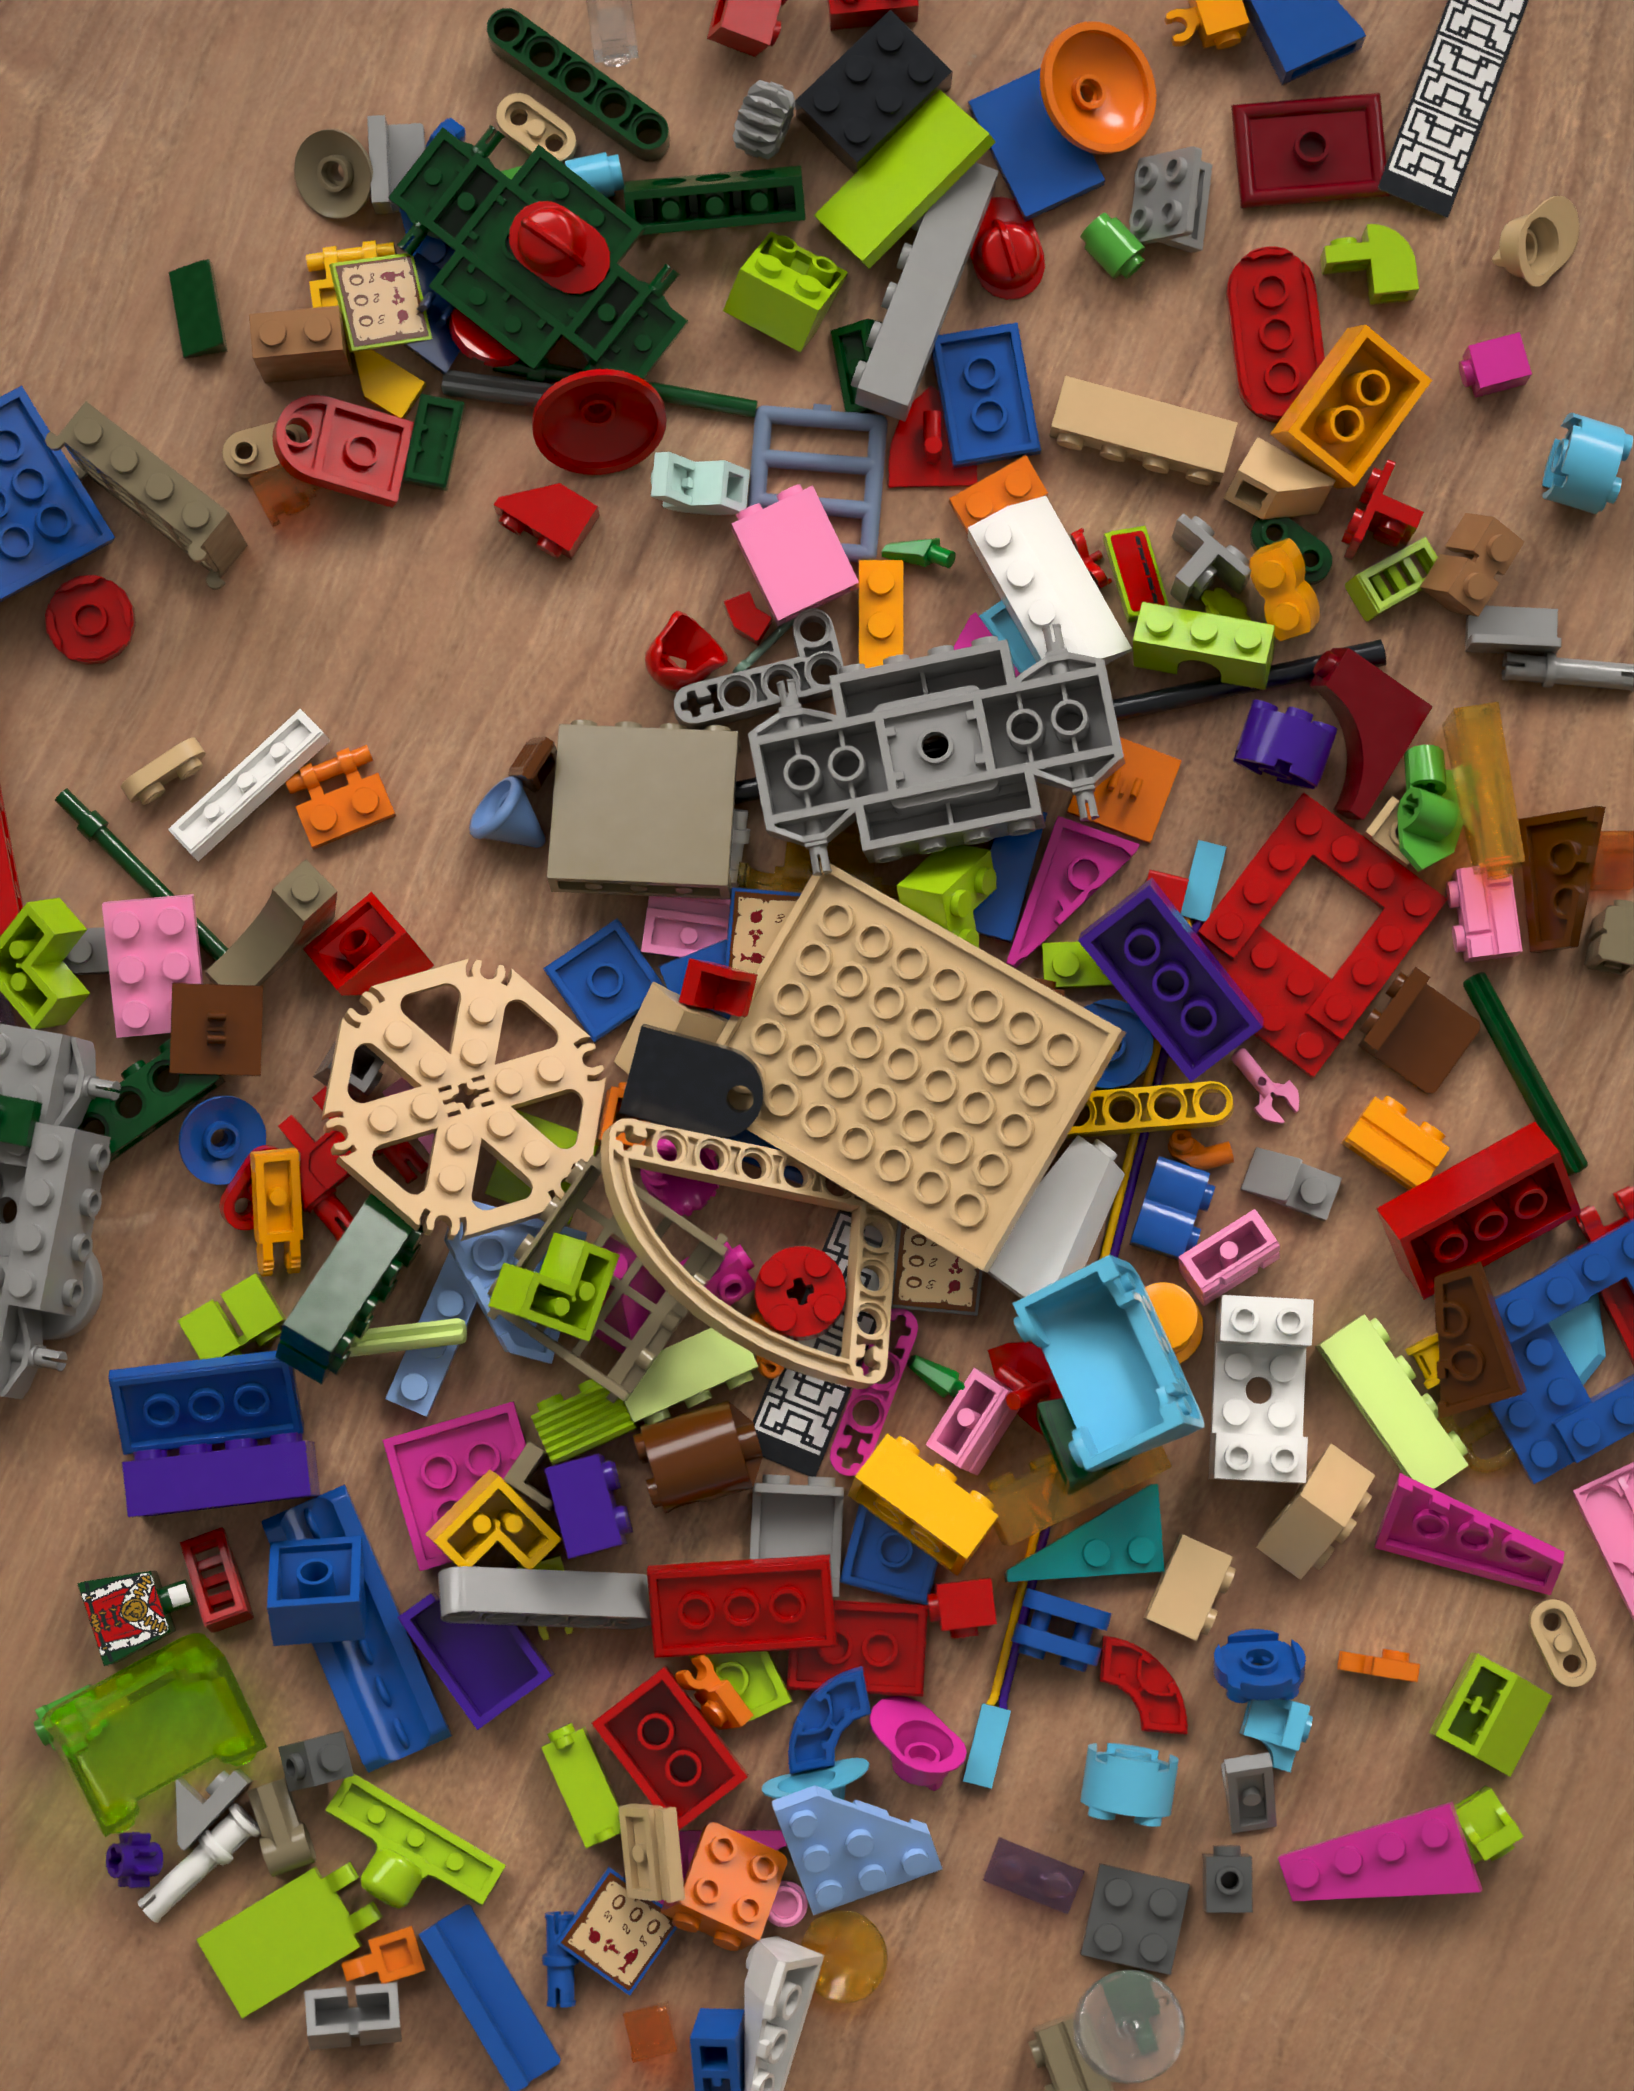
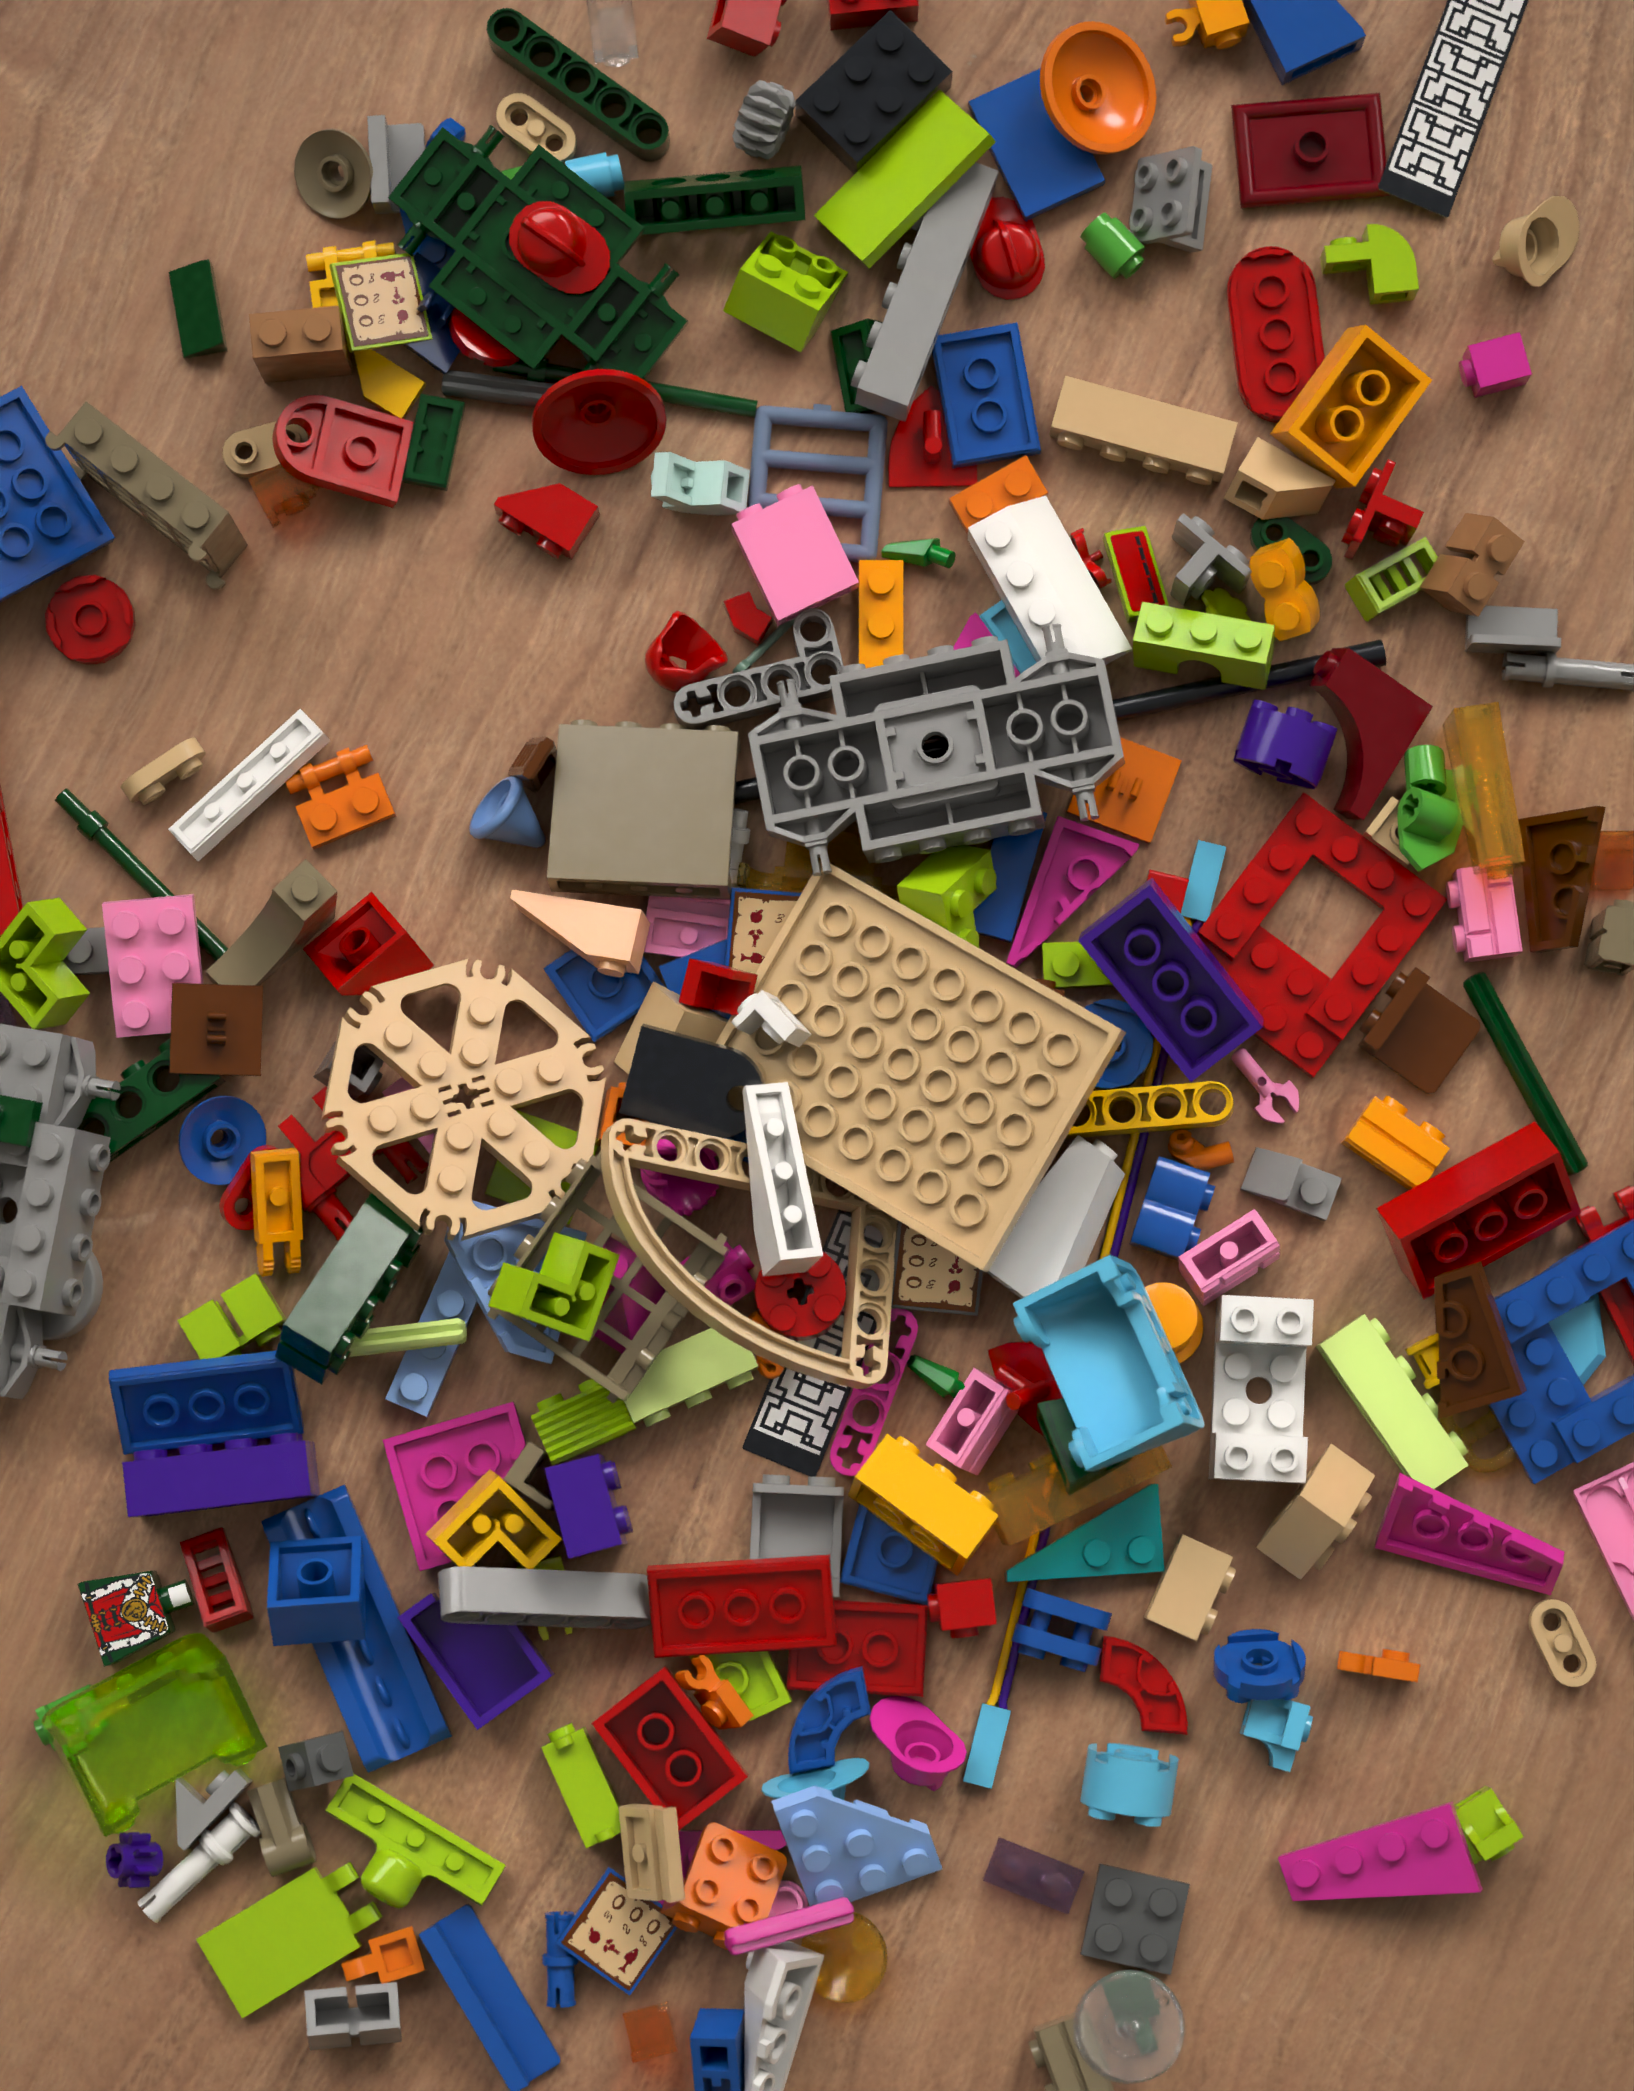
reddish brown cylinder [633,1401,763,1513] -> none
dark grey brick [1202,1845,1252,1913] -> none
light grey slope [1221,1753,1277,1833] -> none
lime slope [1429,1652,1552,1777] -> none
medium azure brick [1542,412,1633,514] -> none
none -> light nougat slope [510,890,650,977]
none -> dark pink axle [724,1897,854,1956]
none -> white bracket [731,990,812,1047]
none -> white slope [743,1082,823,1276]

